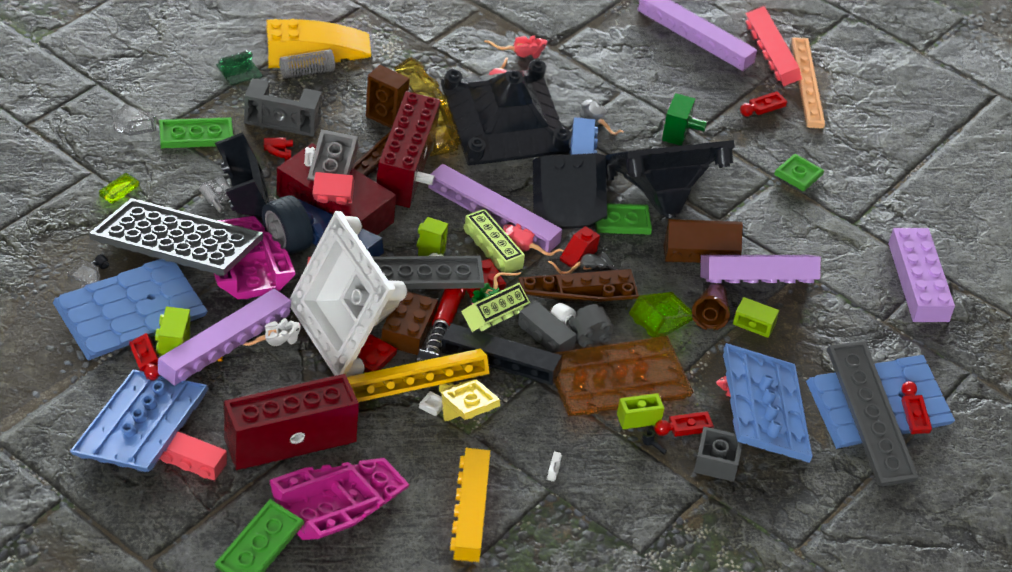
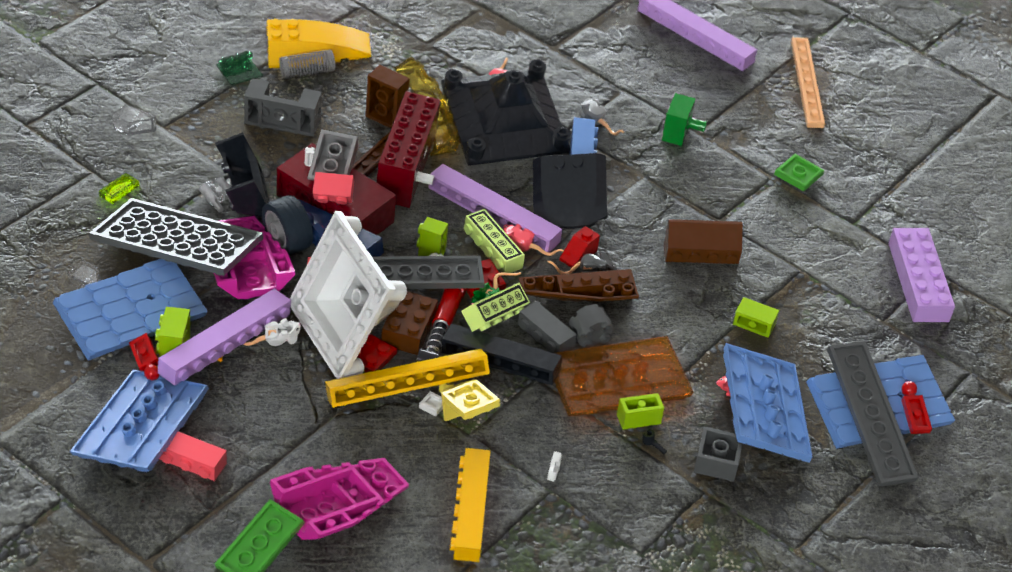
black hand [80,254,109,271] -> none
bright green tile [159,117,233,148] -> none
dark red piece [224,374,359,470] -> none
red plant [263,137,293,162] -> none
coral animal [484,36,547,59] -> none
white head [549,303,577,327] -> none
bright green tile [595,204,652,234] -> none
black piece [606,140,735,218] -> none
clear neon green slope [628,292,693,338] -> none
red plate [654,411,714,437] -> none
reddish brown cone [692,283,730,331] -> none
lavender brick [701,255,821,283] -> none
red plate [740,91,787,117] -> none
coral brick [745,6,802,87] -> none

